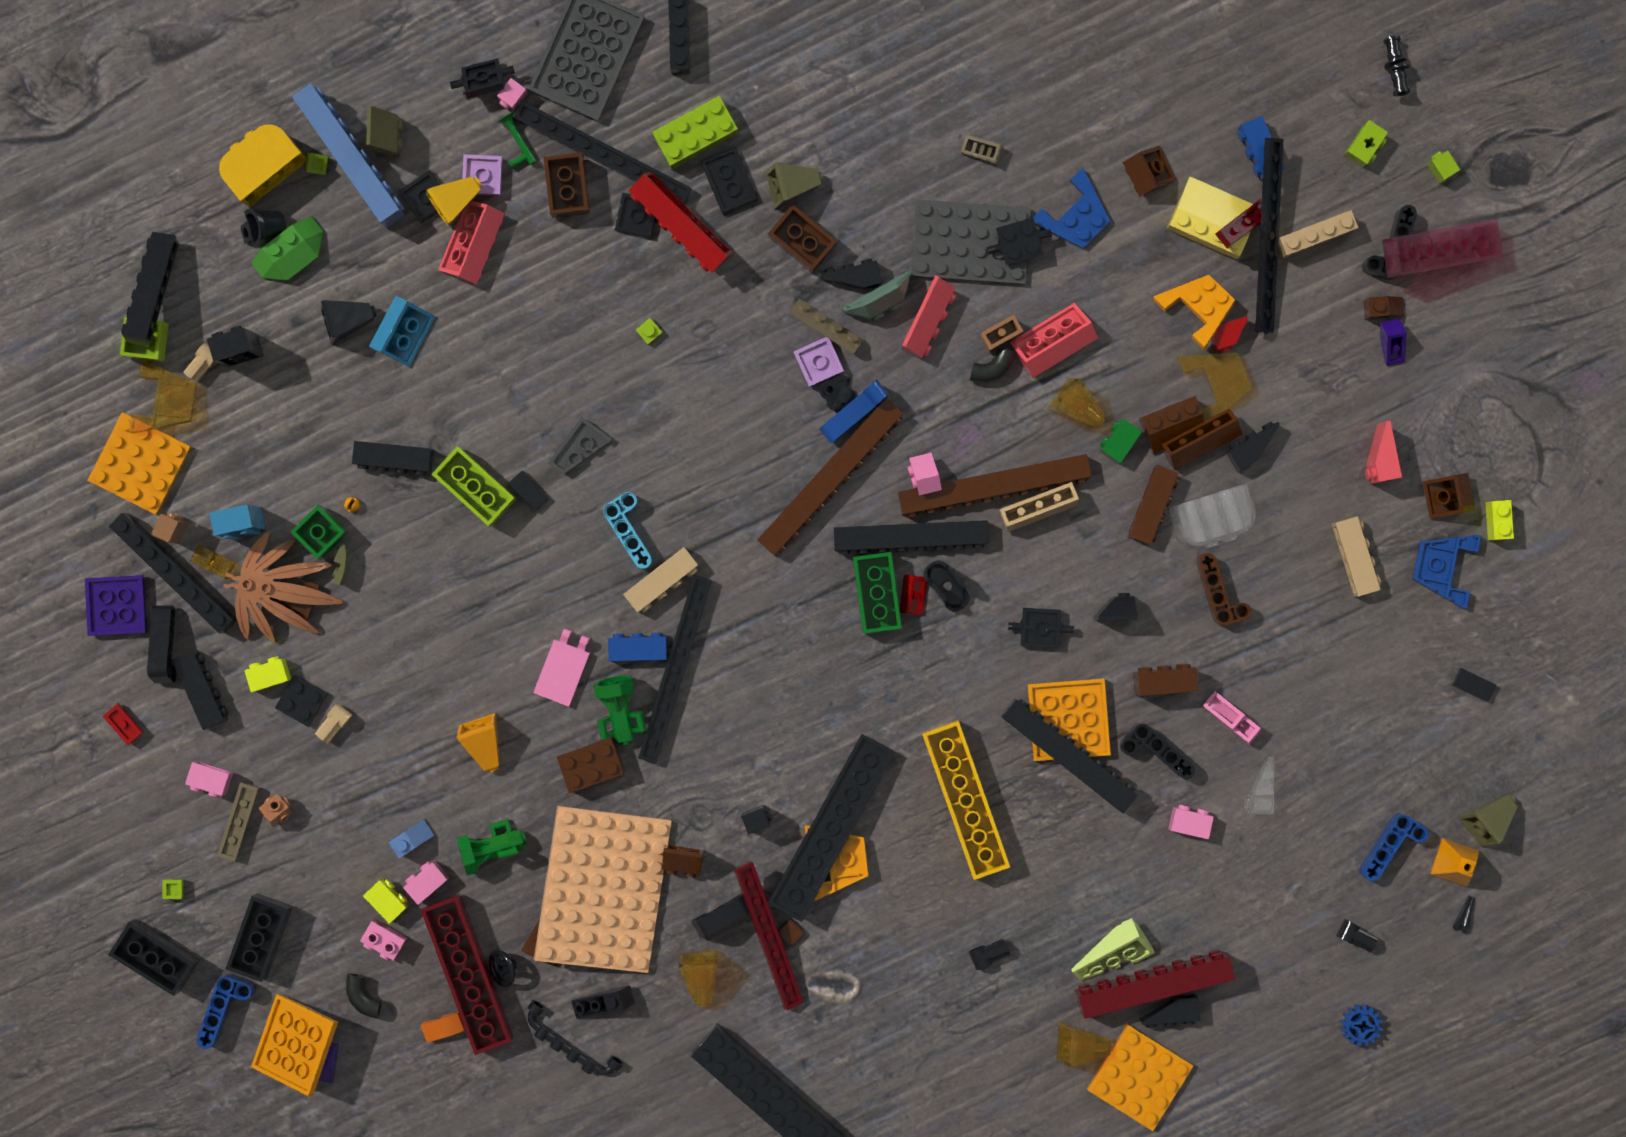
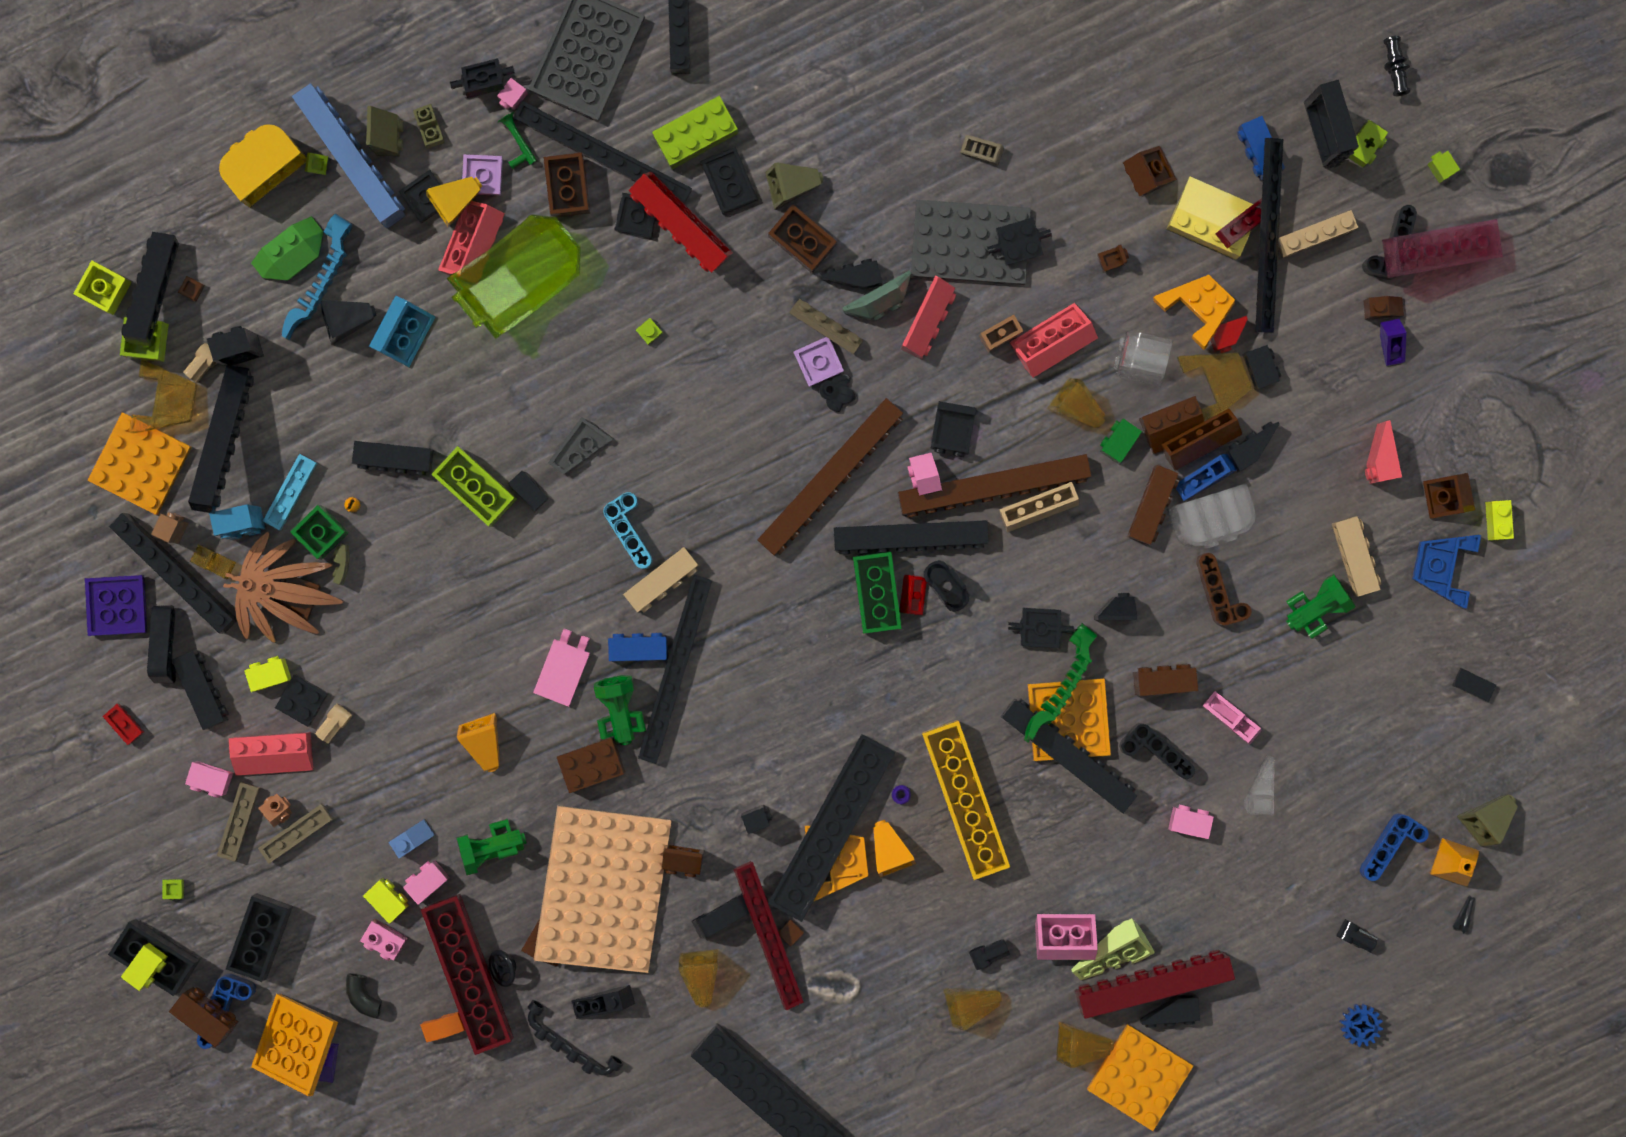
black container [241,208,286,249] -> none
blue beam [819,380,889,444] -> none
pearl dark grey cylinder [969,348,1015,383] -> none
blue wing [1033,168,1110,249] -> none
none -> neon yellow brick [73,260,132,315]
none -> neon yellow brick [121,943,168,991]
none -> reddish brown brick [169,987,239,1047]
none -> reddish brown tile [178,276,205,302]
none -> black brick [188,365,254,514]
none -> coral slope [229,732,313,776]
none -> dark tan plate [258,803,333,864]
none -> medium azure plate [263,454,318,530]
none -> dark azure piece [282,214,352,340]
none -> olive slope [413,104,445,149]
none -> clear neon green windscreen [447,214,581,339]
none -> light orange slope [873,820,916,878]
none -> dark purple plate [892,785,911,804]
none -> black panel [930,401,977,457]
none -> clear yellow slope [943,988,1002,1031]
none -> green piece [1024,623,1097,743]
none -> bright pink brick [1035,914,1098,960]
none -> reddish brown bracket [1097,244,1129,273]
none -> clear brick [1113,332,1173,388]
none -> blue slope [1176,454,1237,501]
none -> black brick [1242,345,1281,390]
none -> green piece [1286,573,1356,639]
none -> black window [1304,79,1359,168]

